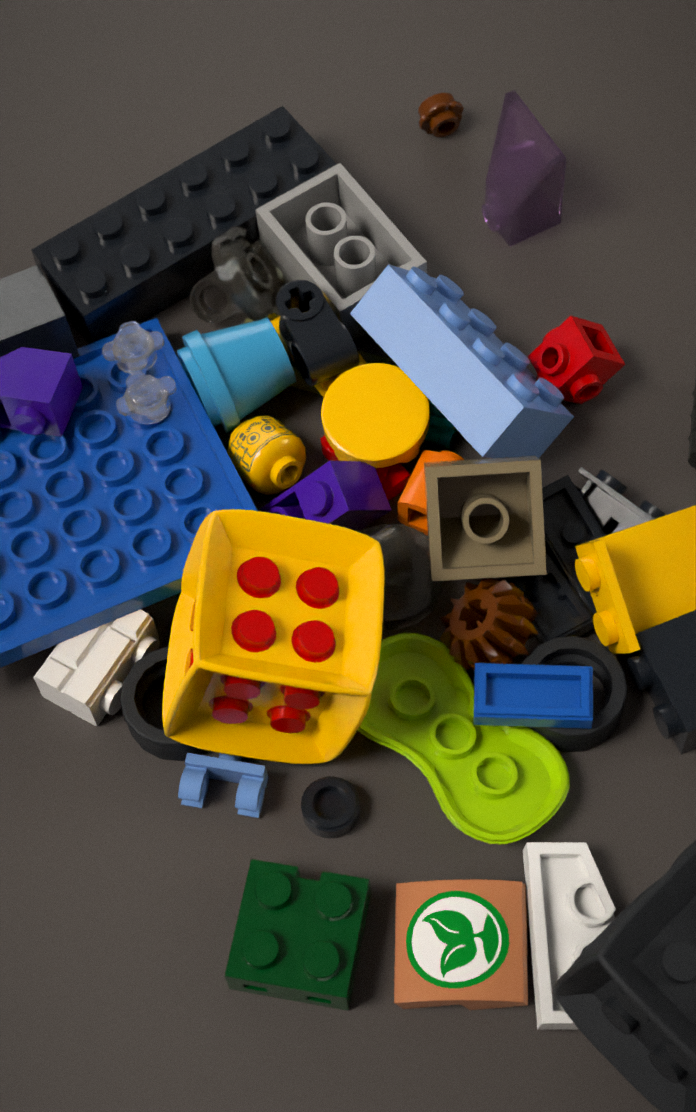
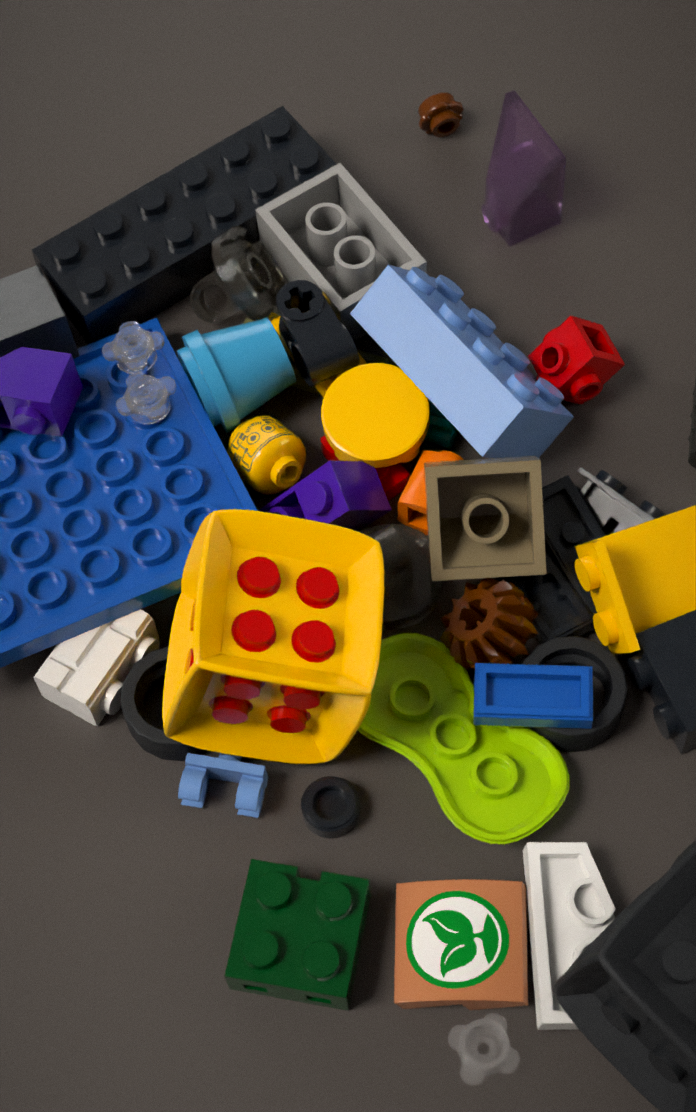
none -> clear plate [448,1013,520,1086]

